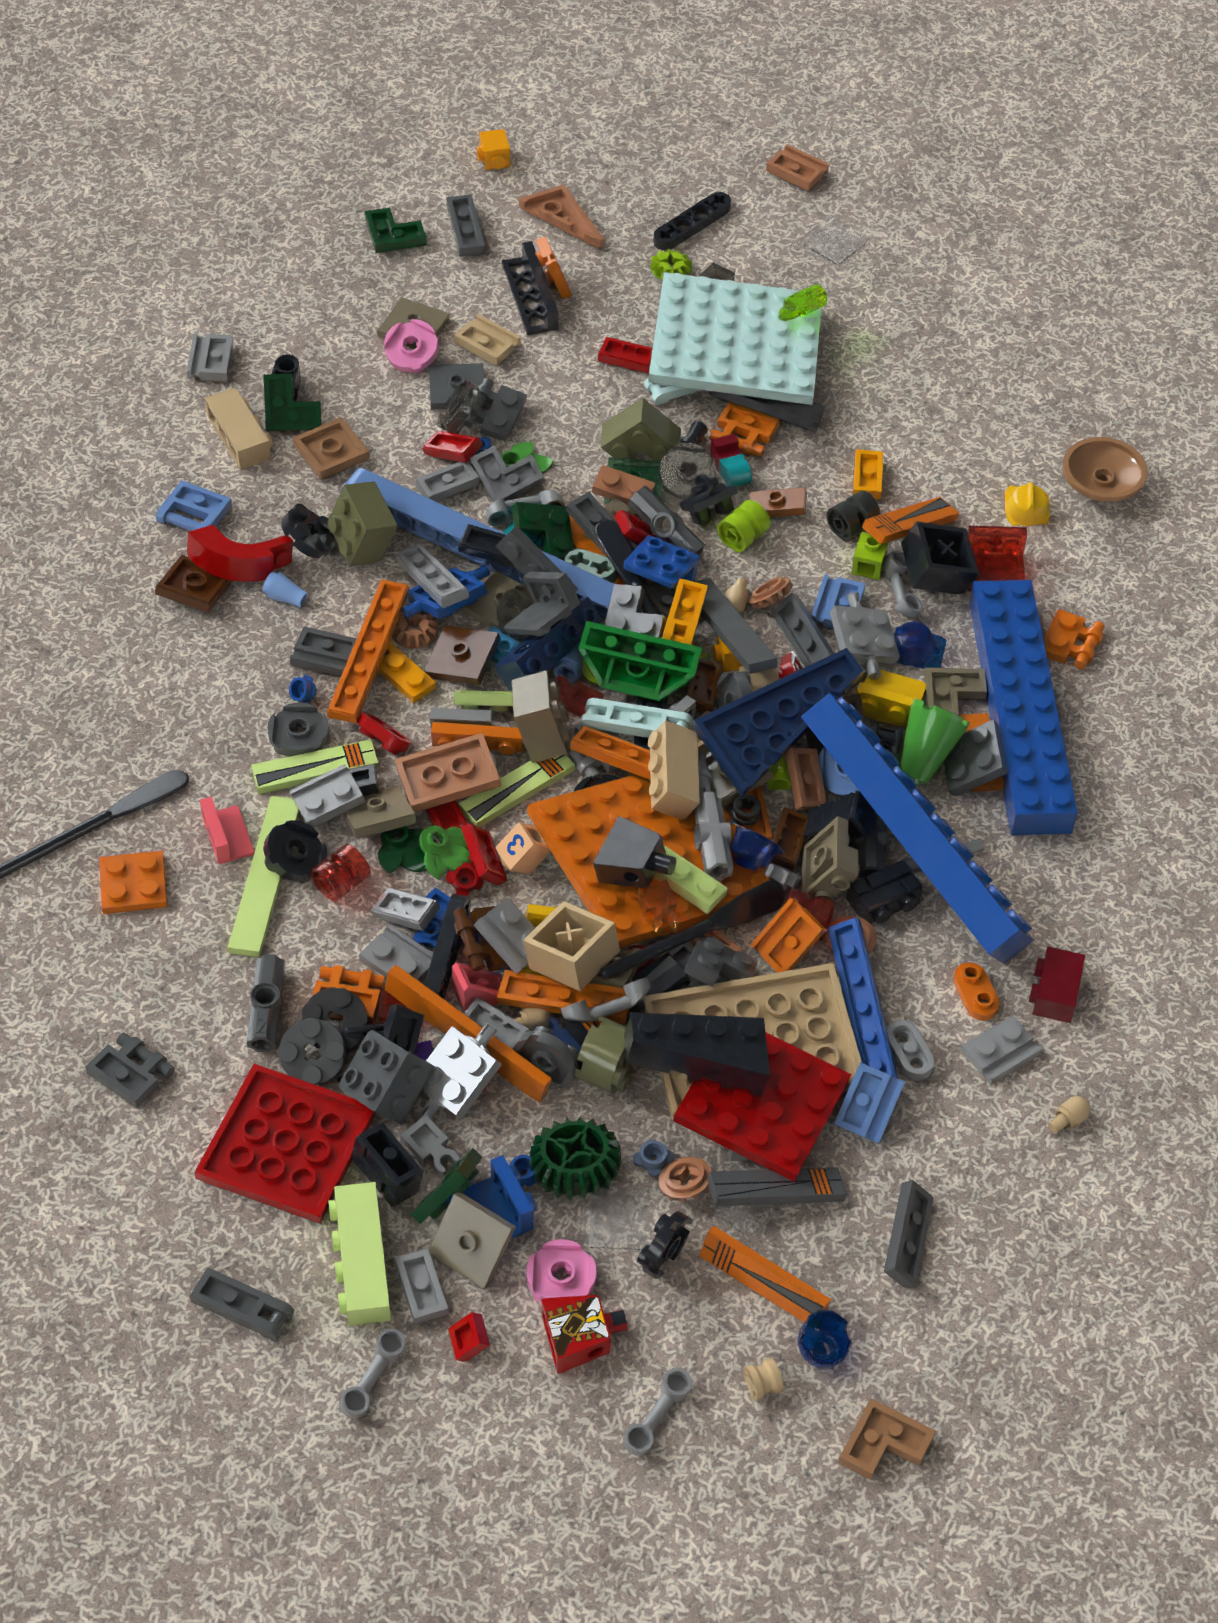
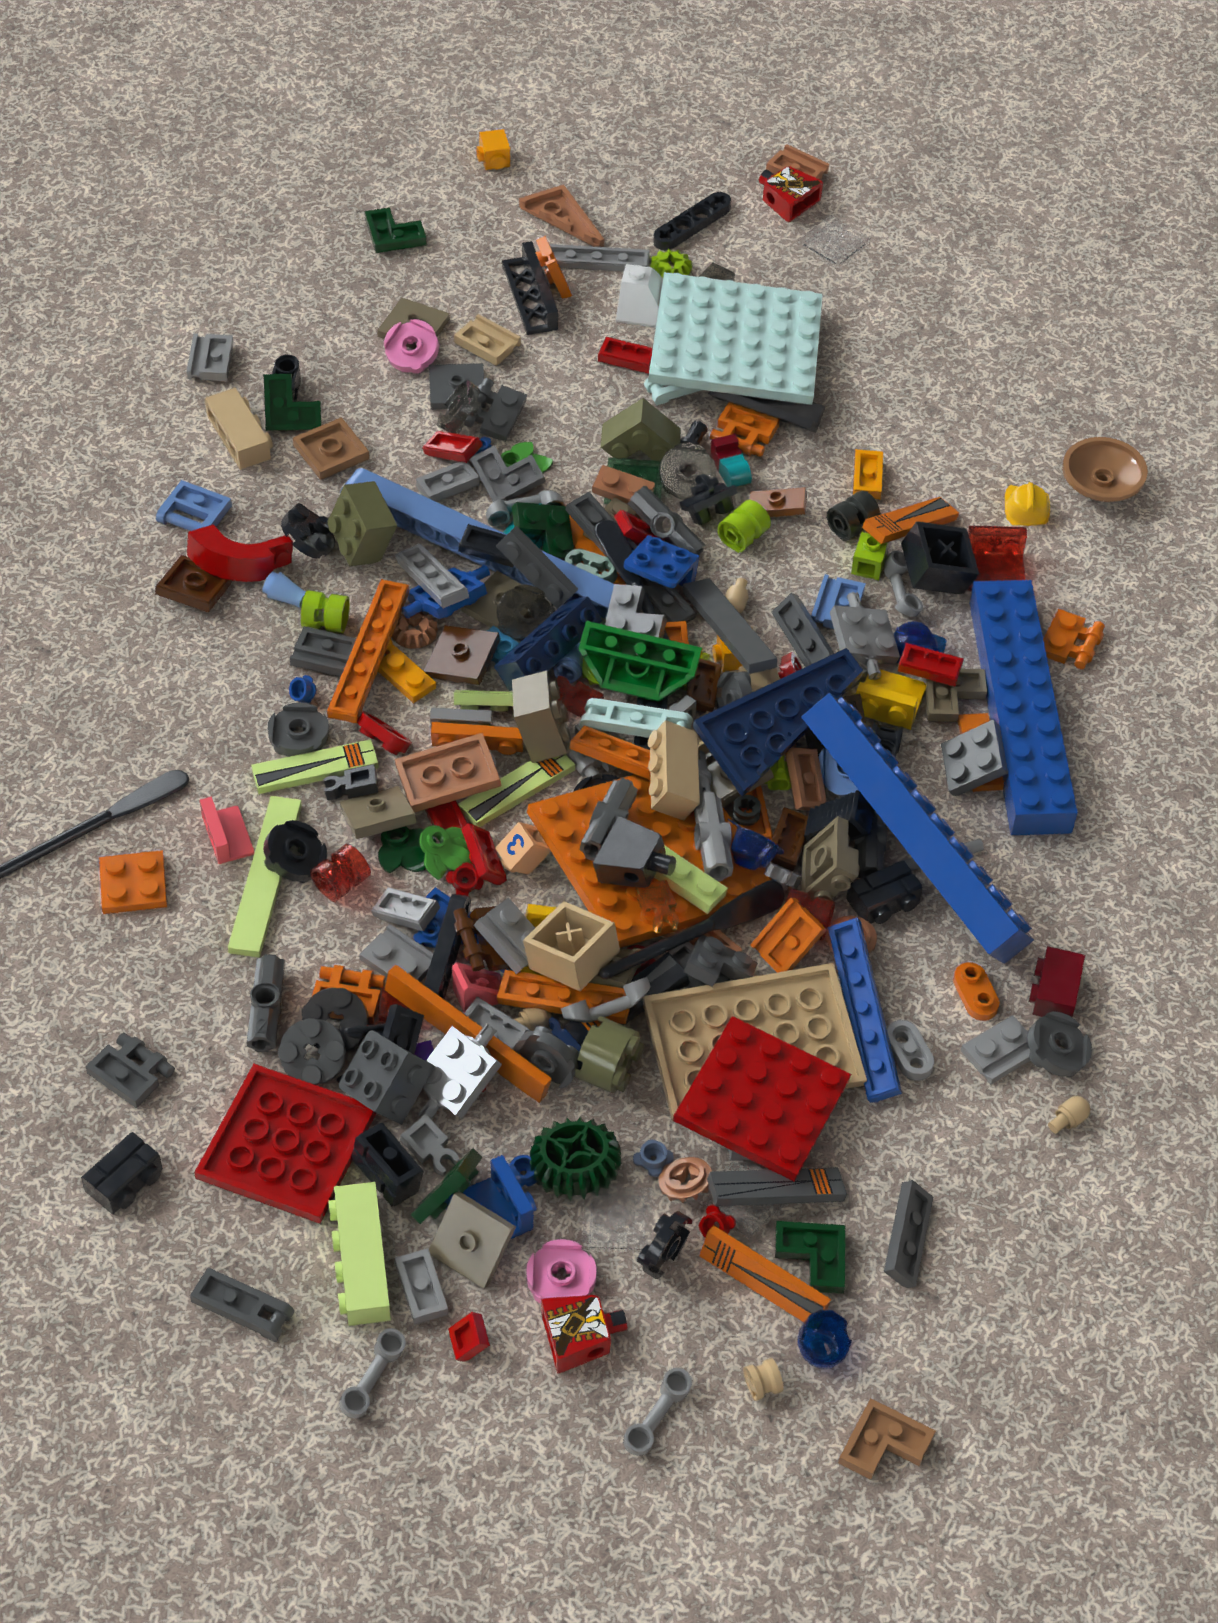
light grey plate [290,764,365,827] -> none
dark grey plate [446,194,485,257] -> none
dark grey bracket [504,571,581,637] -> none
black wedge [624,1012,770,1097] -> none
light orange plate [662,578,708,645] -> none
nougat gear [749,577,793,609] -> none
clear neon green hinge [778,284,827,322] -> none
medium blue plate [834,1062,905,1144] -> none
bright green cone [900,699,970,787] -> none
none -> black brick [81,1132,163,1214]
none -> lime wheel [301,590,350,634]
none -> light grey tile [544,244,650,272]
none -> dark grey piece [579,778,638,861]
none -> white slope [616,264,663,328]
none -> red plate [699,1204,736,1238]
none -> red torso [759,166,823,223]
none -> dark green plate [775,1221,845,1294]
none -> red plate [898,643,964,687]
none -> dark grey plate [1027,1012,1092,1077]

